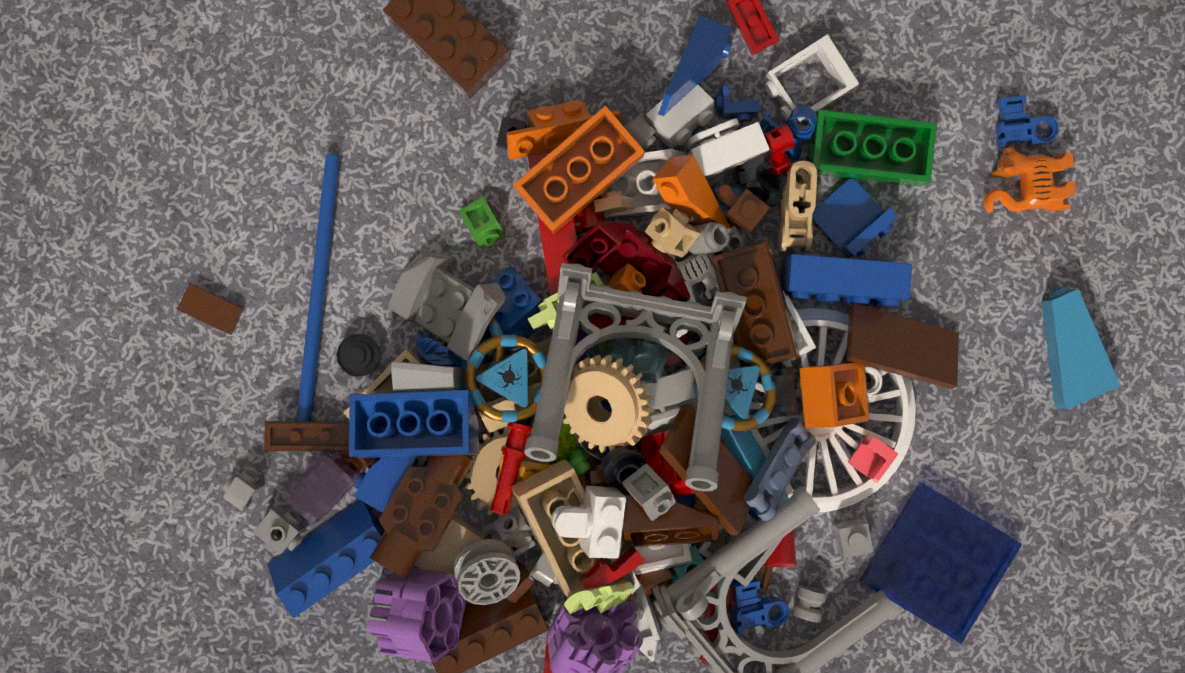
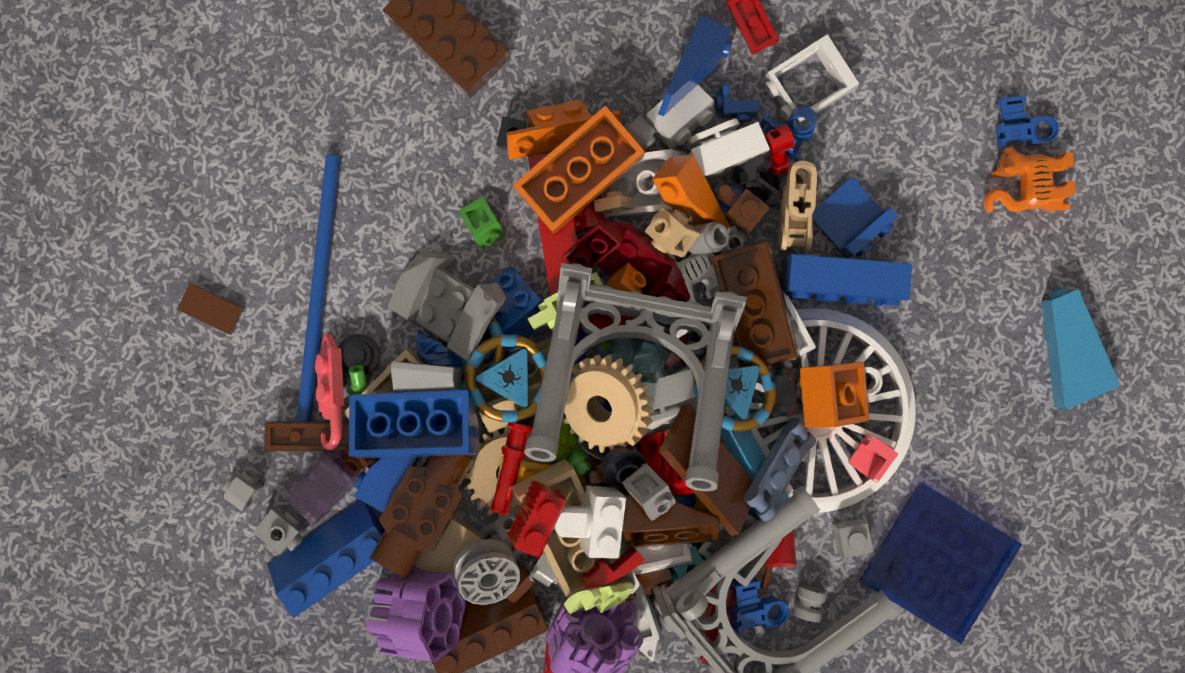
green brick [806,110,937,187] -> none
reddish brown tile [846,303,959,389] -> none
none -> coral plate [315,334,344,450]
none -> bright green arm [346,365,368,395]
none -> red brick [507,480,567,558]

